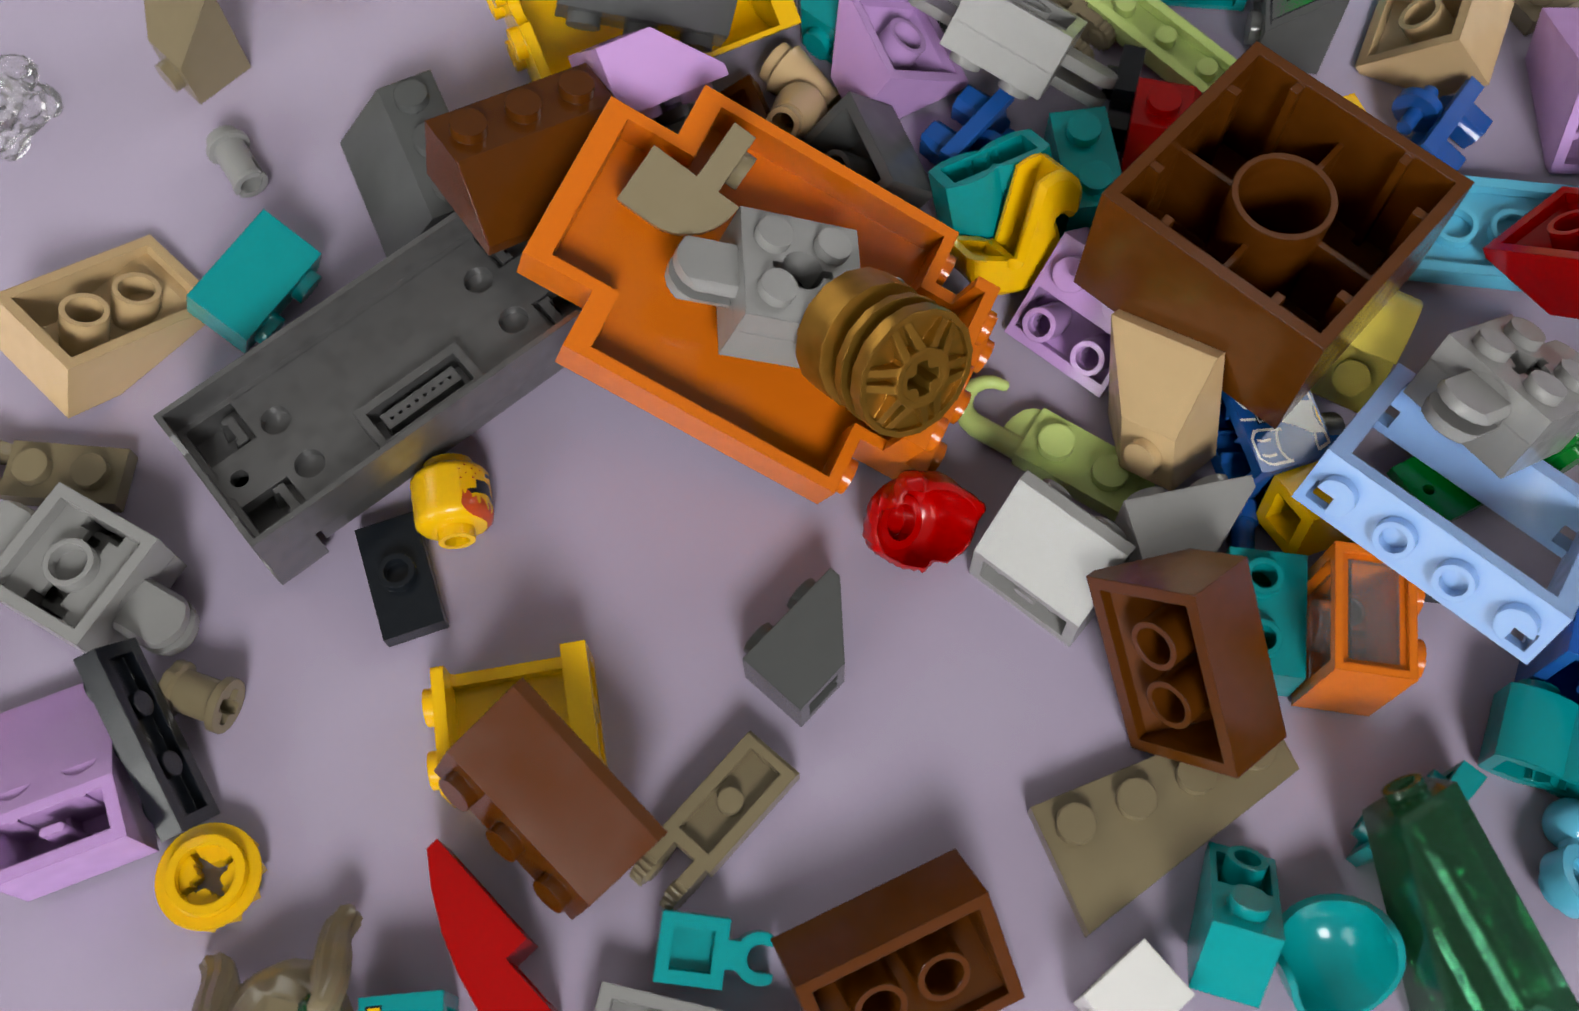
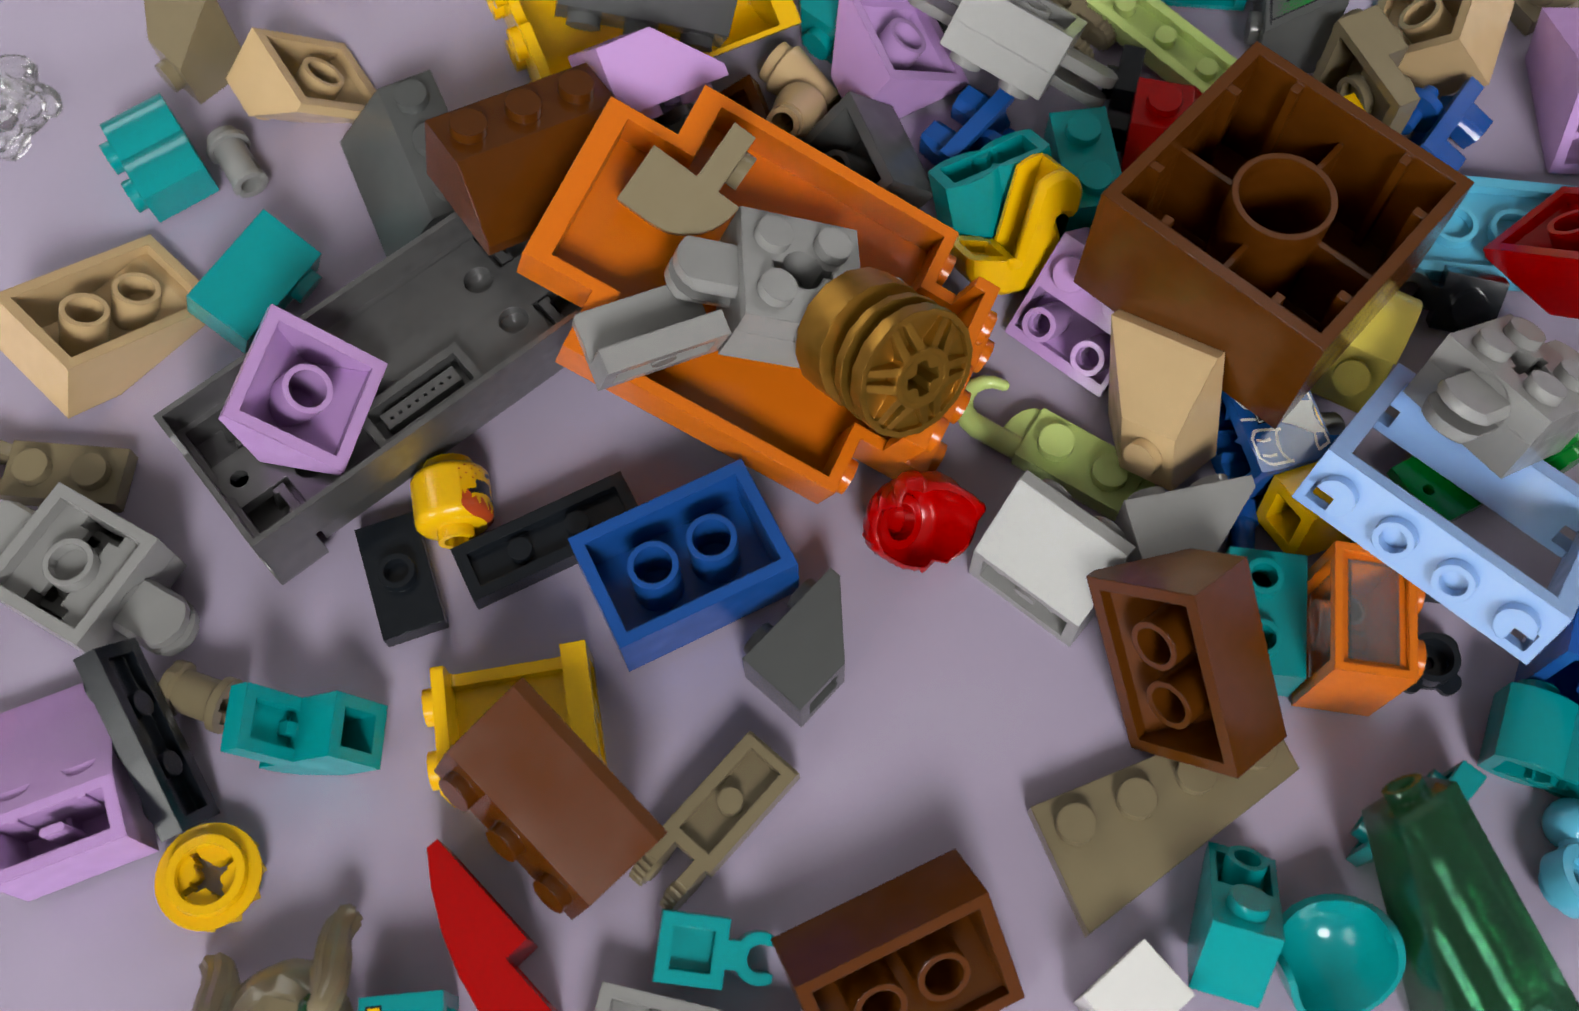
none -> teal brick [99,93,220,223]
none -> lavender slope [218,304,388,476]
none -> teal brick [220,682,388,775]
none -> tan slope [226,27,376,123]
none -> black plate [450,471,638,610]
none -> blue brick [567,458,799,672]
none -> light grey panel [572,285,731,391]
none -> dark tan plate [1312,5,1421,134]
none -> black plate [1403,632,1462,696]
none -> black plate [1406,265,1510,332]

